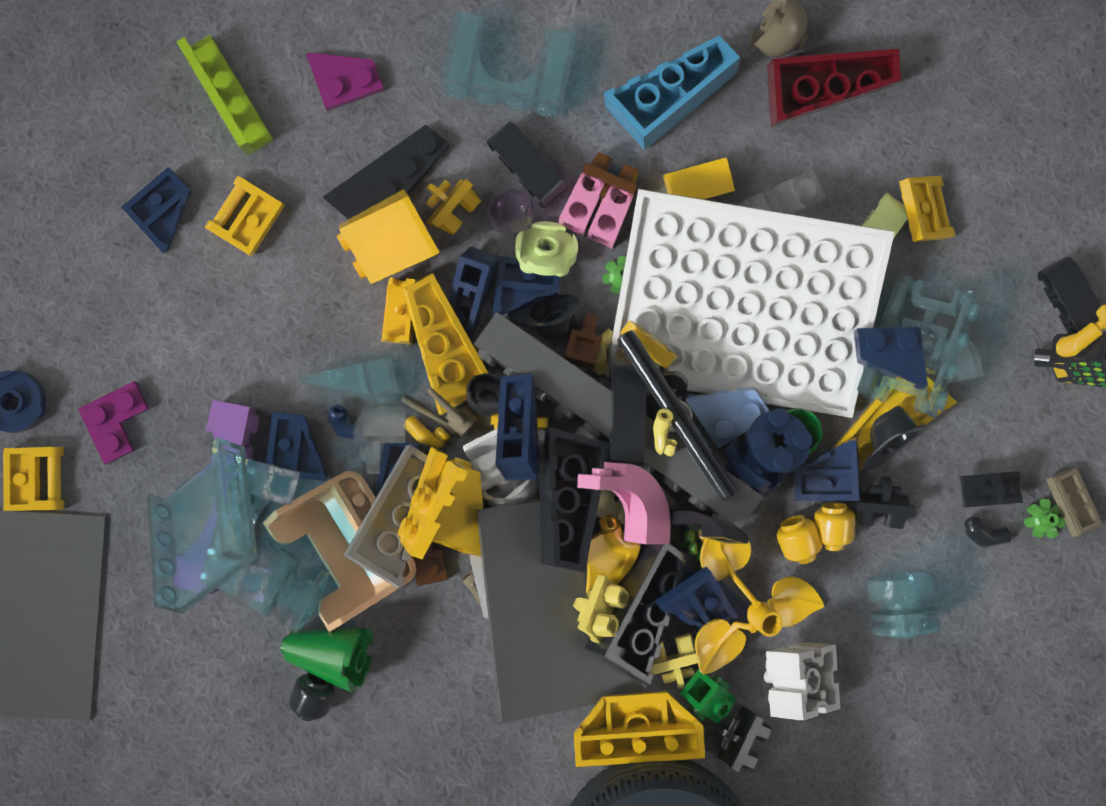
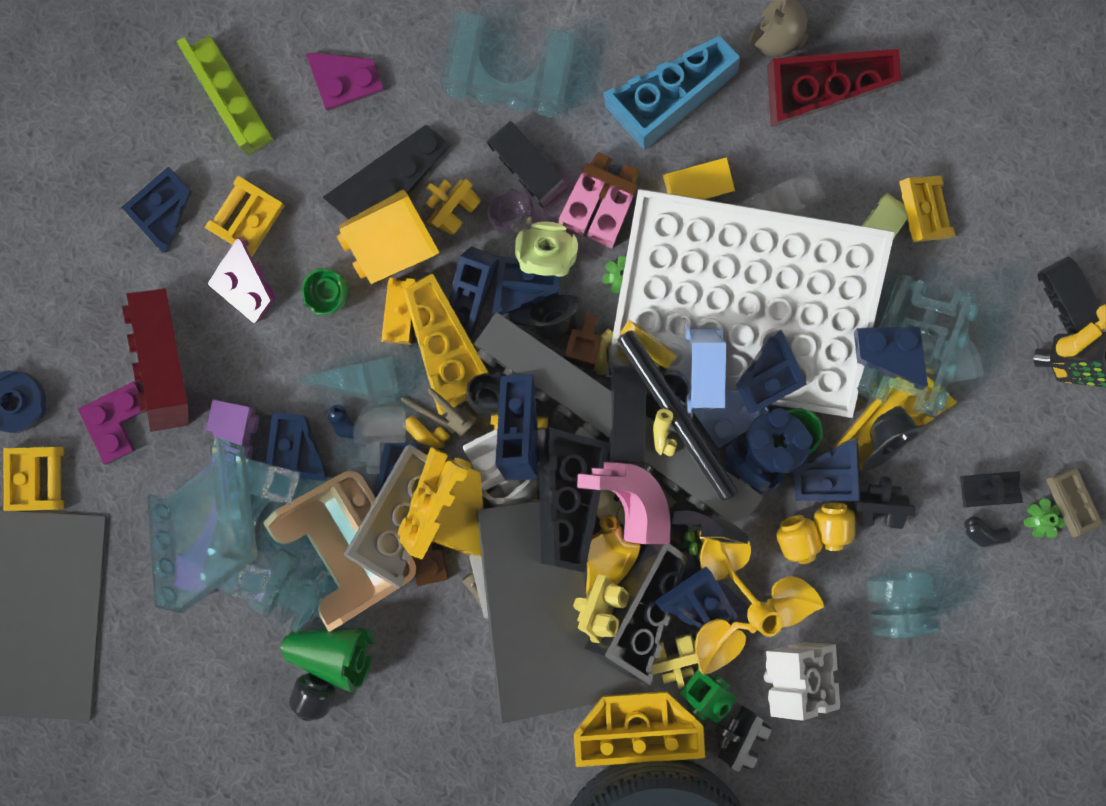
none -> dark red wedge [122,288,189,432]
none -> wing [208,236,276,323]
none -> green hair [301,268,349,316]
none -> light blue piece [685,323,726,413]
none -> dark blue wing [736,329,807,413]

